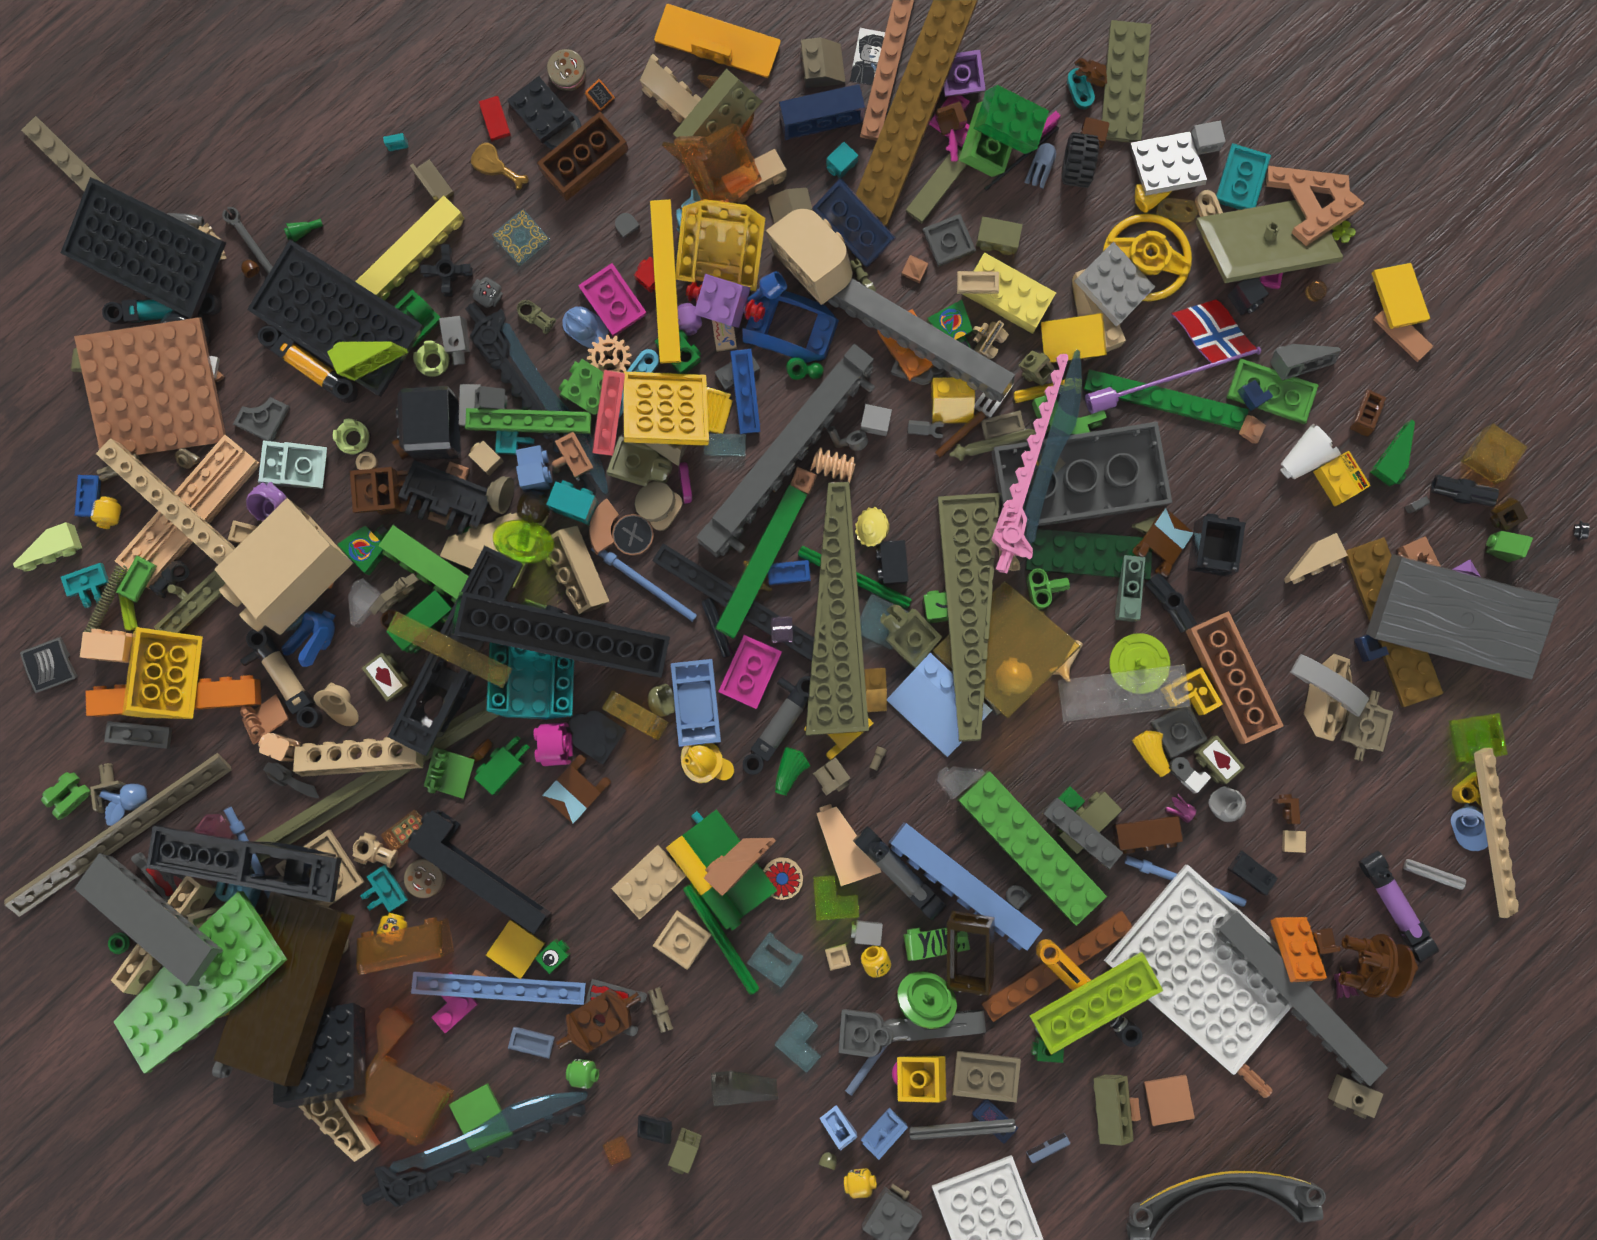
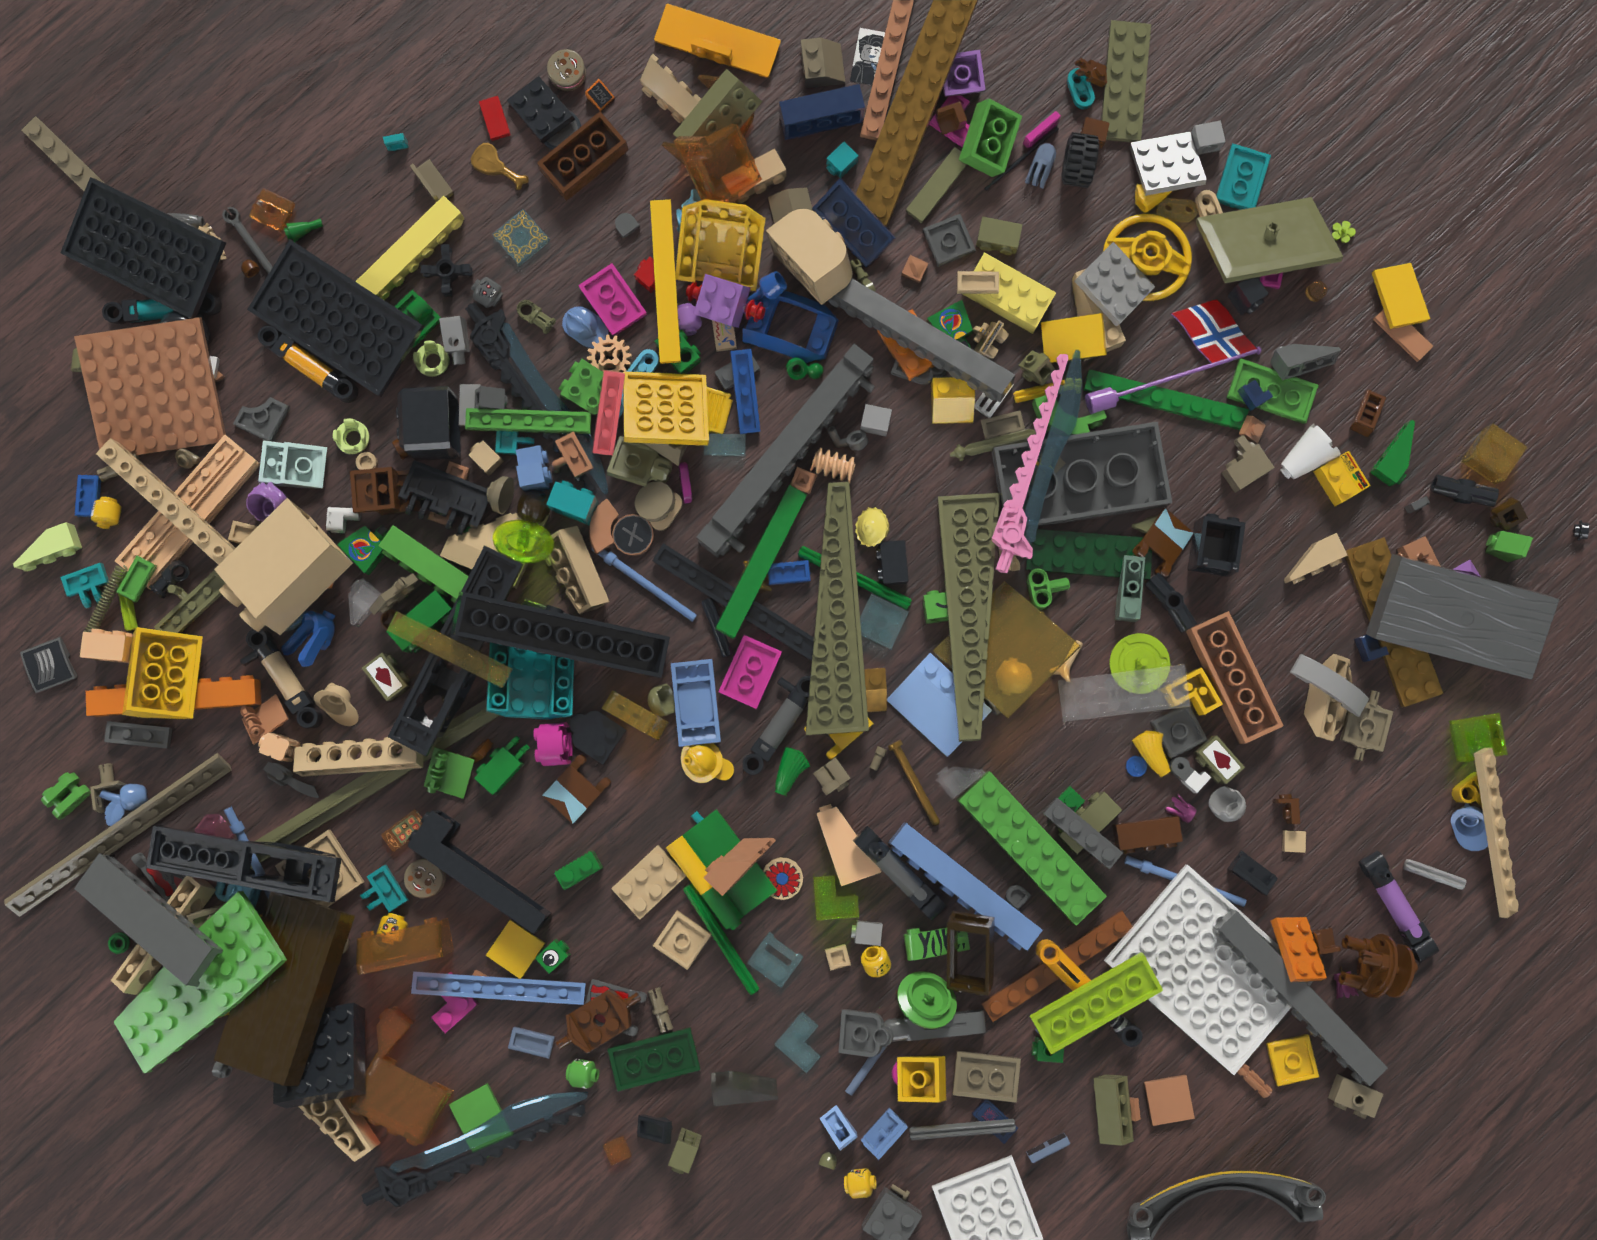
lime slope [327,342,408,381] -> none
tan connector [352,832,398,869] -> none
clear purple brick [771,617,793,642] -> none
olive plate [880,604,942,668] -> none
dark grey bar [907,420,944,438] -> none
reddish brown bar [935,411,986,458] -> none
dark pink helmet [946,129,958,162] -> none
green brick [974,85,1049,154] -> none
nougat plate [1266,166,1365,246] -> none
none -> clear orange piece [249,188,295,232]
none -> white piece [326,507,361,534]
none -> green brick [554,850,603,890]
none -> dark green plate [607,1027,701,1092]
none -> pearl gold bar [888,739,940,826]
none -> blue piece [1125,756,1147,777]
none -> dark tan hinge [1222,435,1275,493]
none -> yellow tile [1266,1034,1319,1087]

